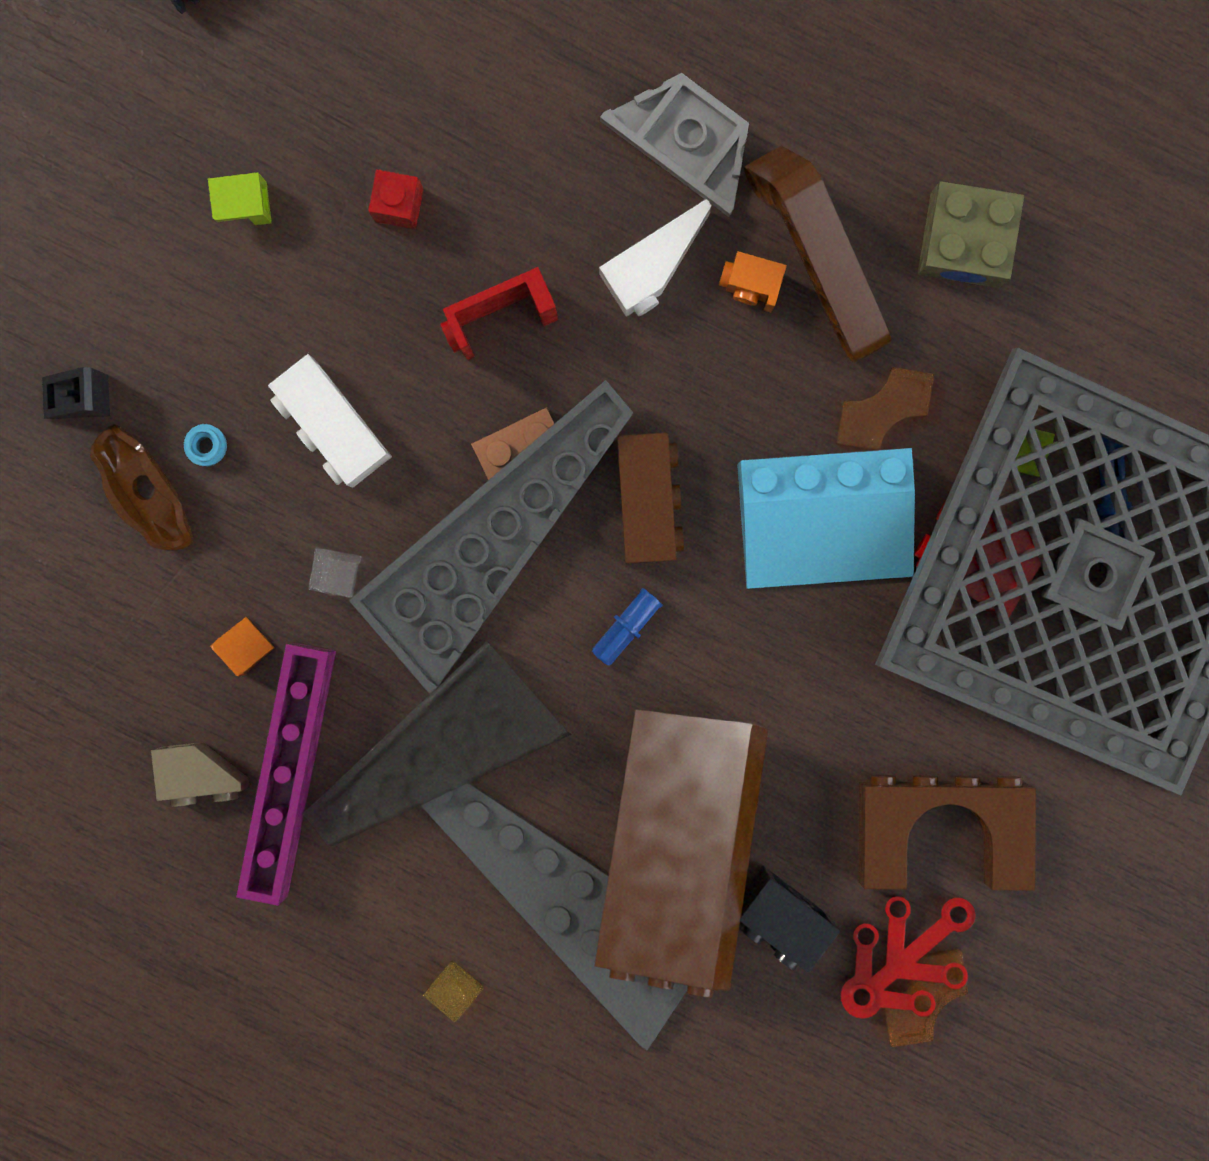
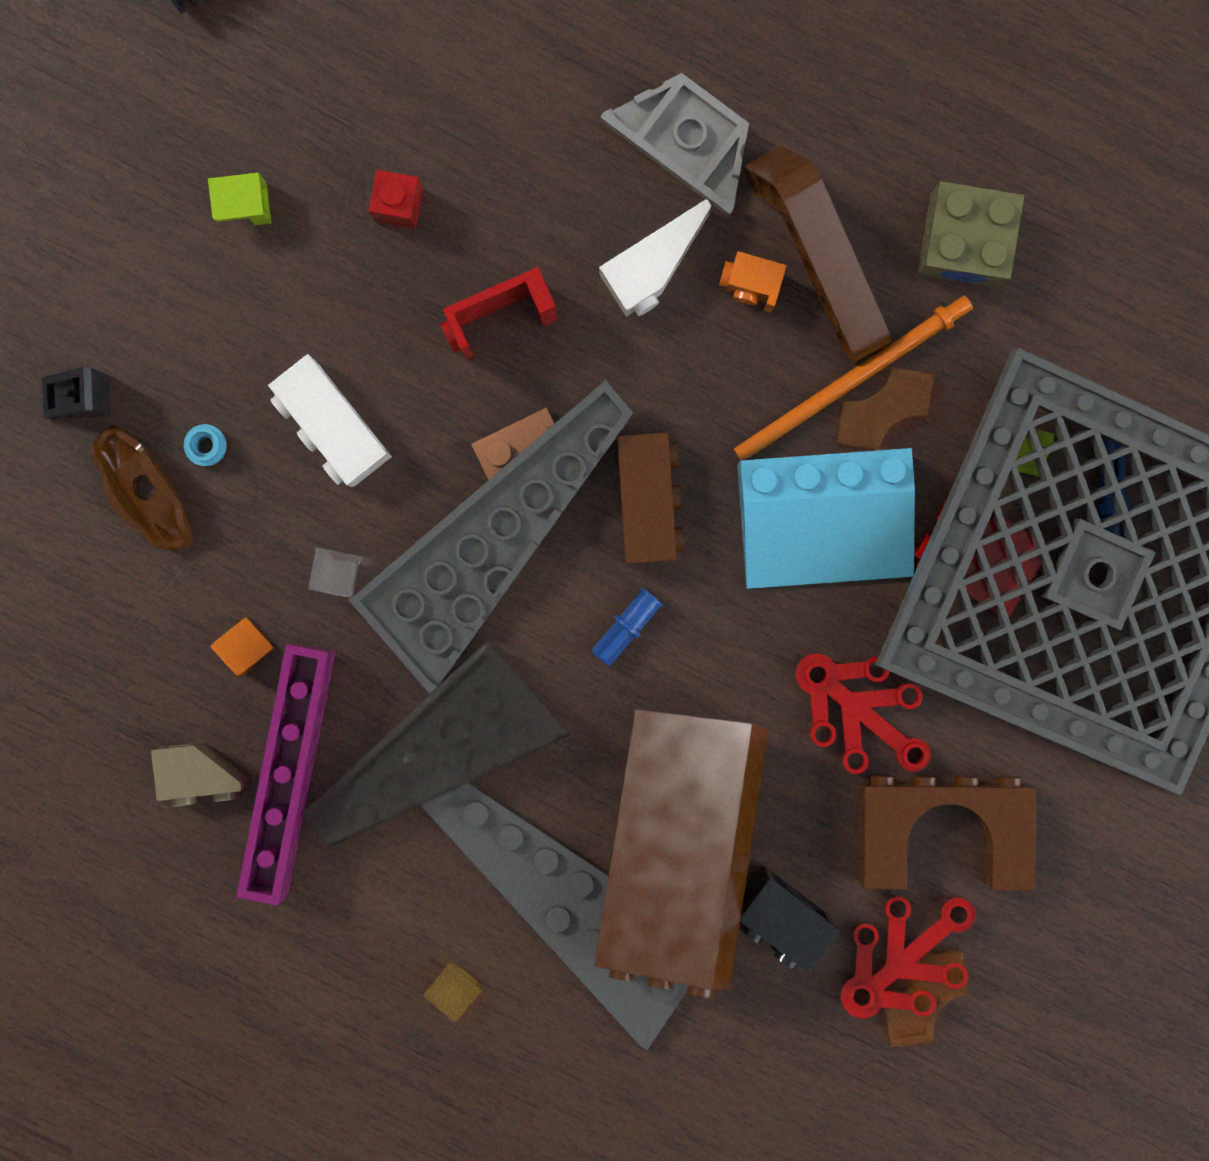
none -> orange bar [733,295,973,461]
none -> red plant [795,653,931,774]

